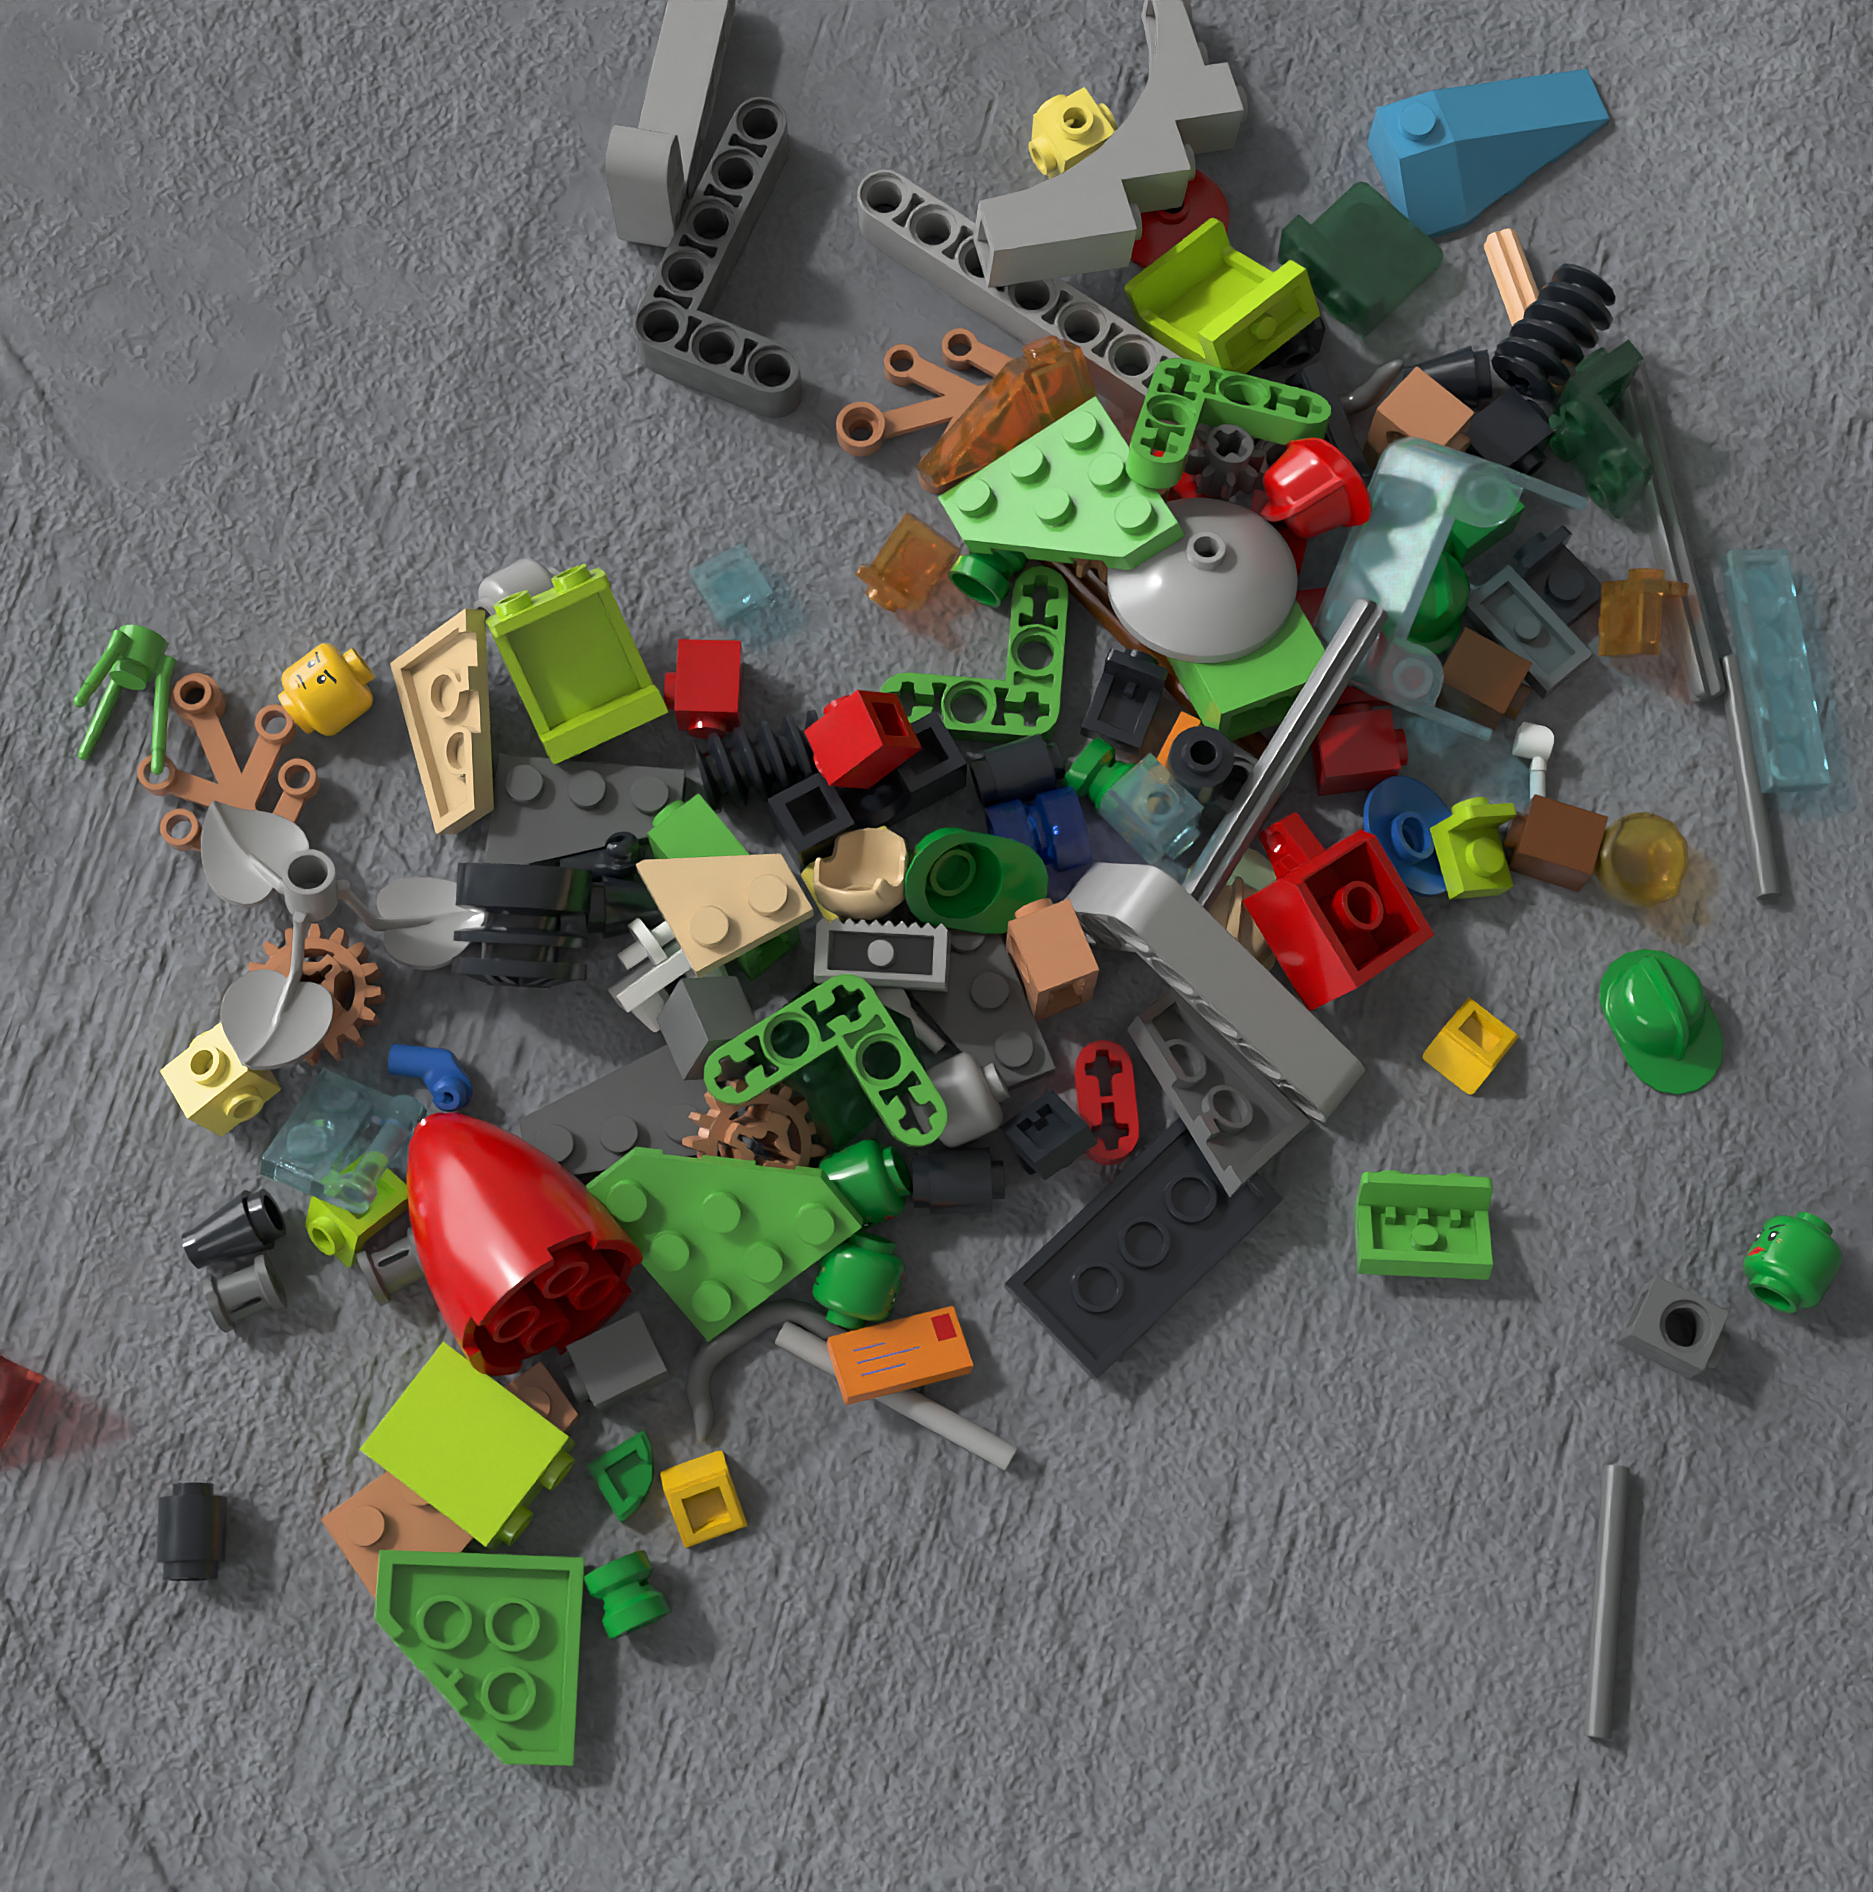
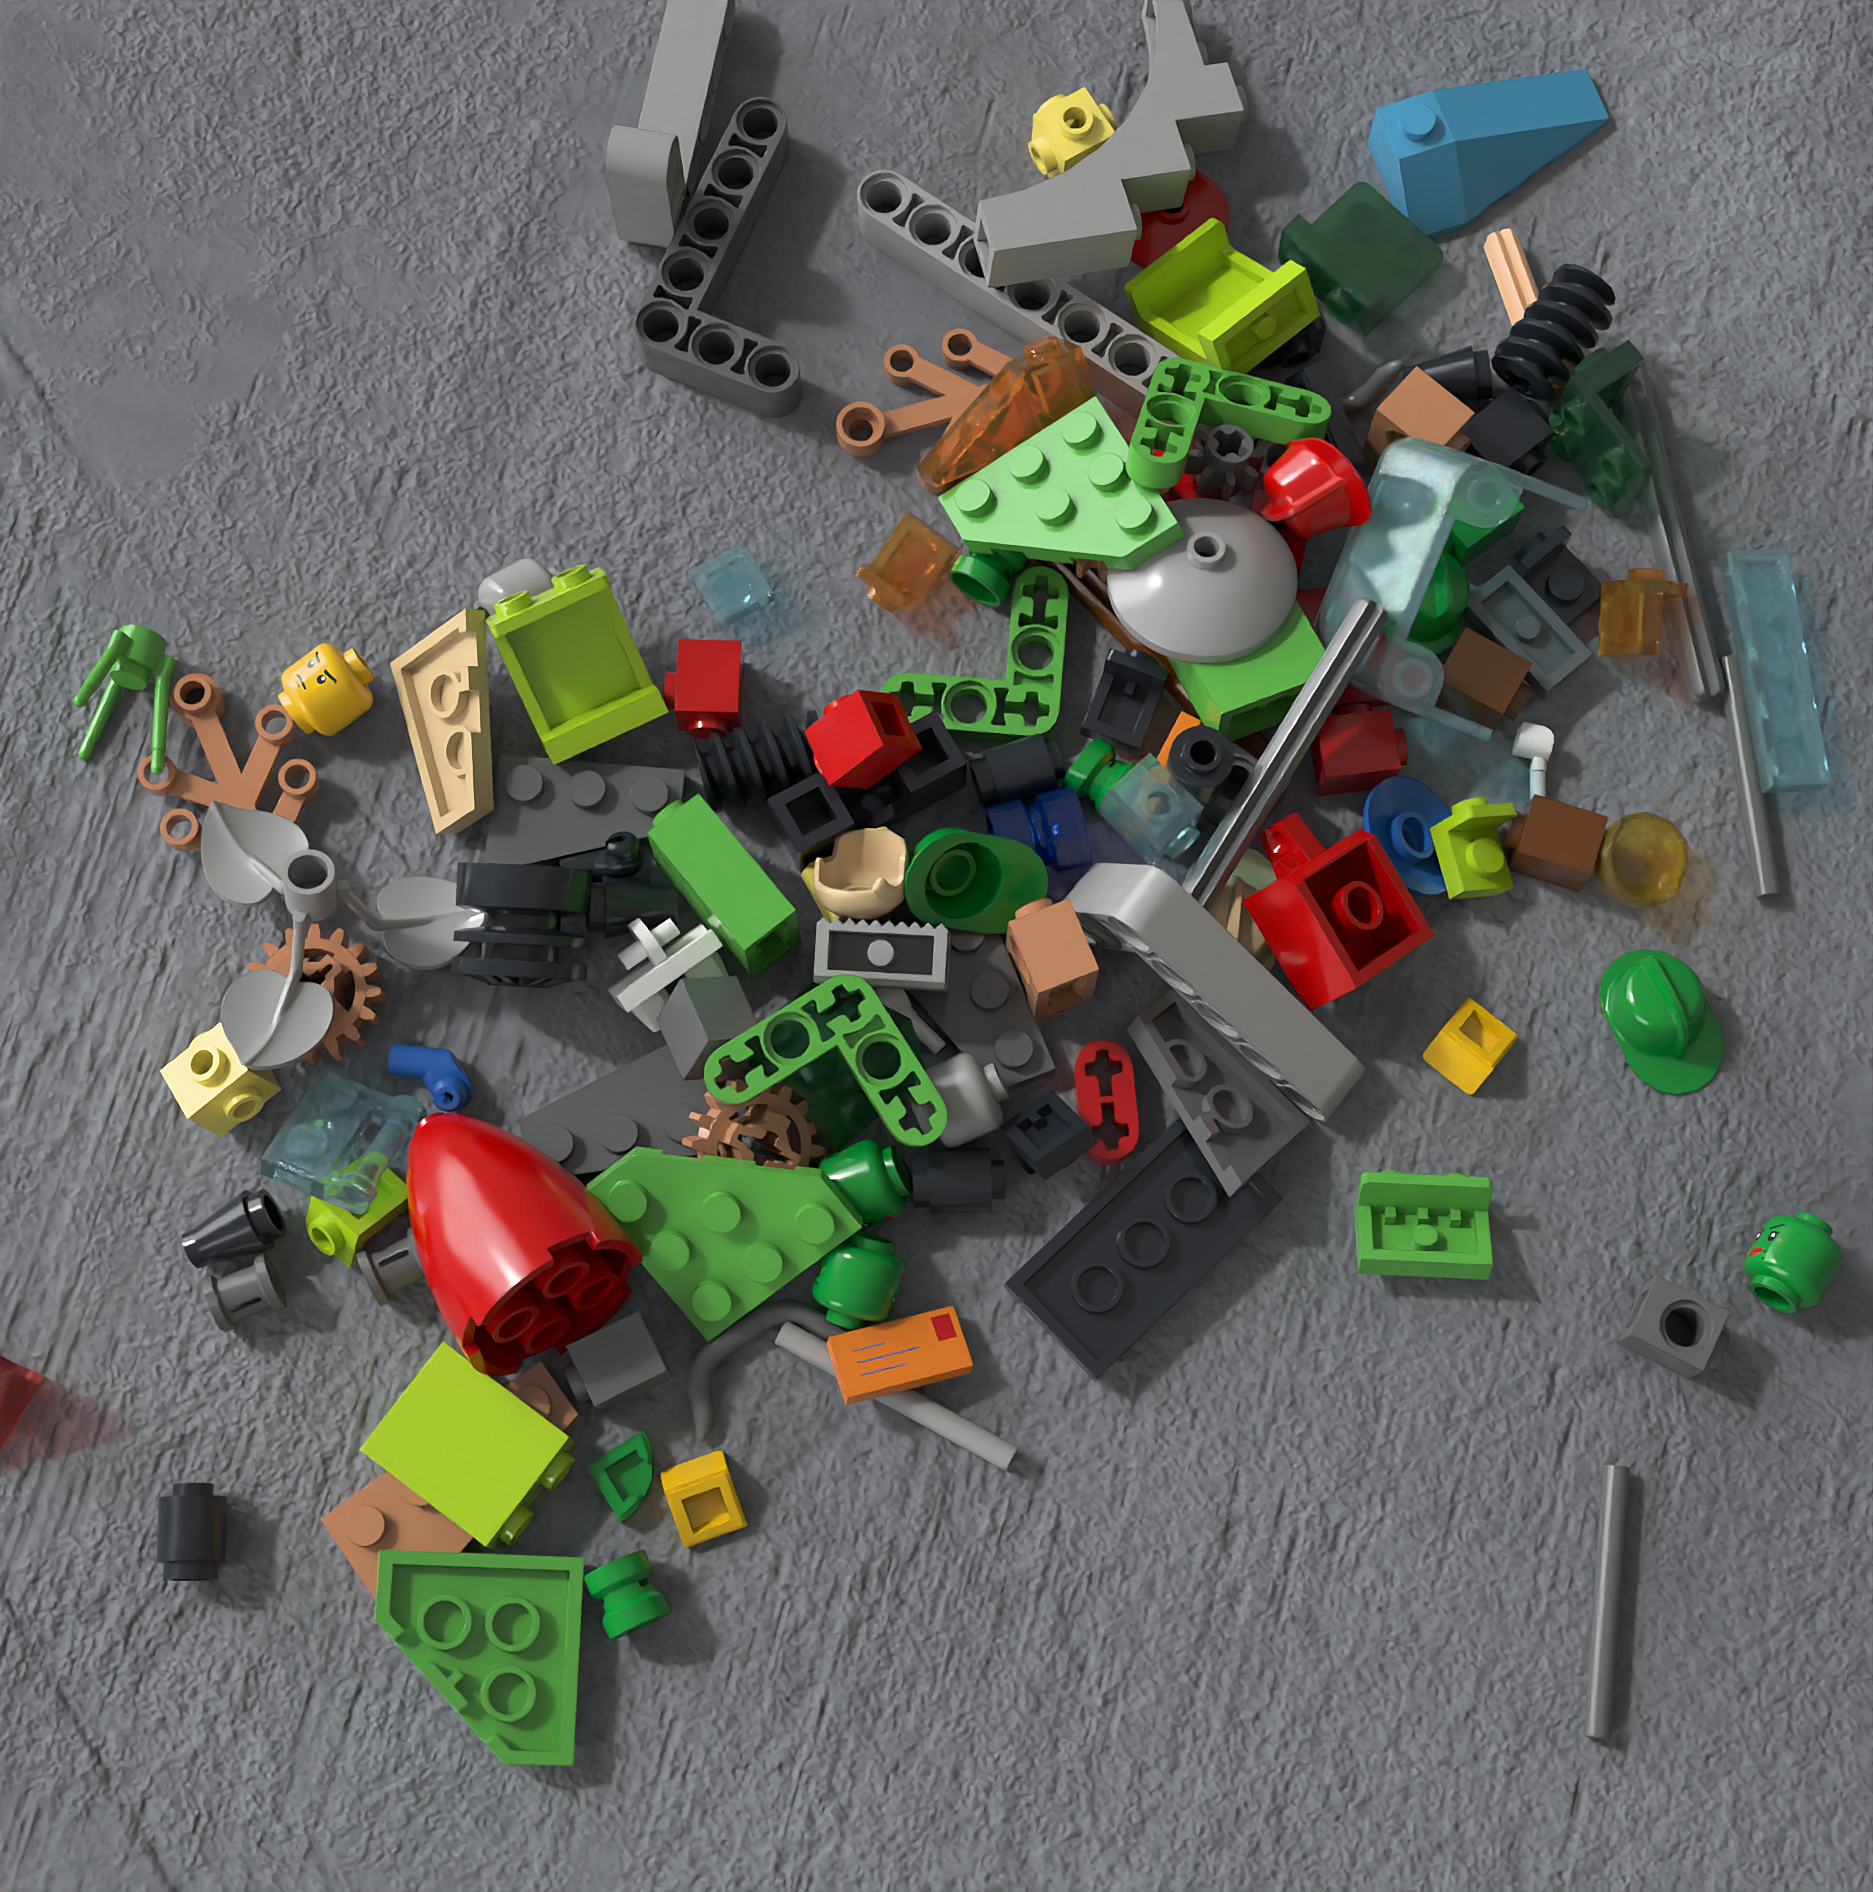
tan wing [636,854,814,978] -> none

